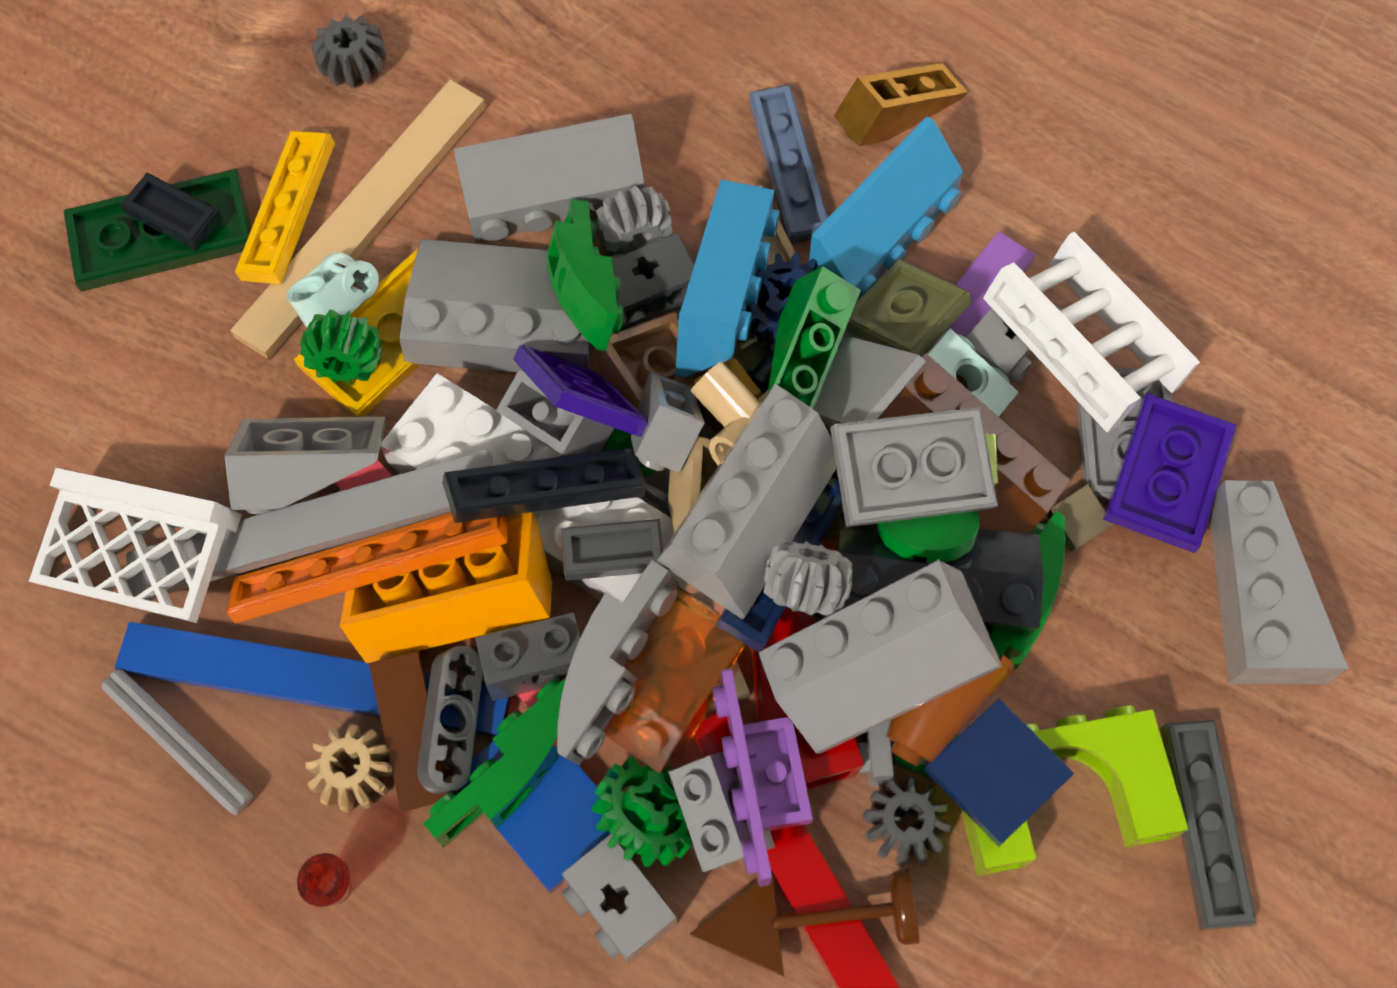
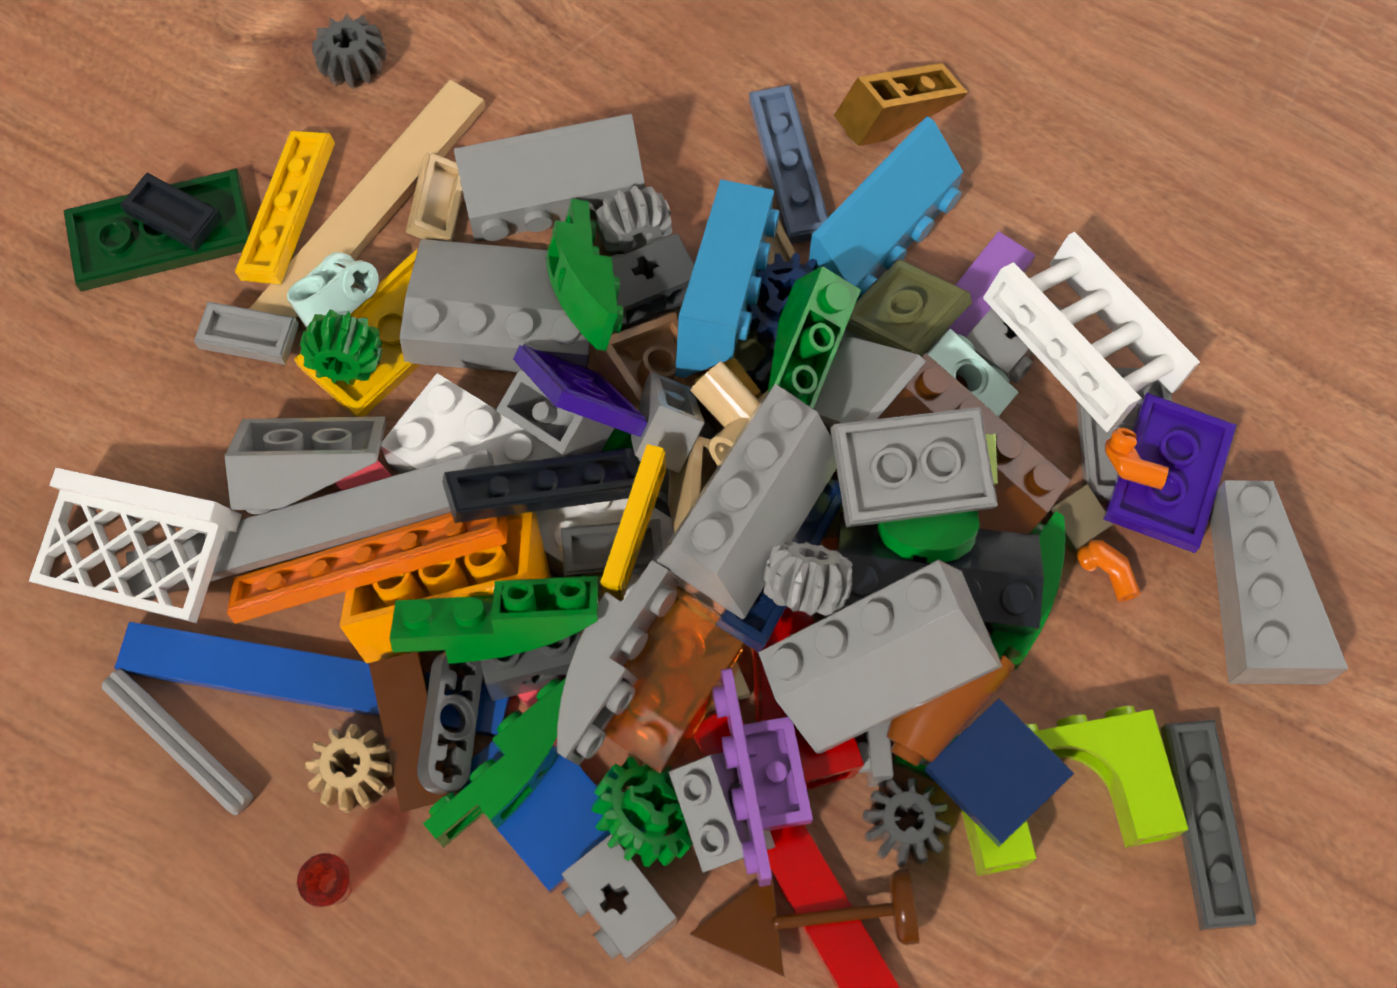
none -> light grey tile [194,301,299,365]
none -> green slope [389,576,599,664]
none -> tan tile [405,151,463,242]
none -> yellow tile [601,444,666,602]
none -> orange arm [1077,540,1141,602]
none -> orange arm [1105,428,1169,490]

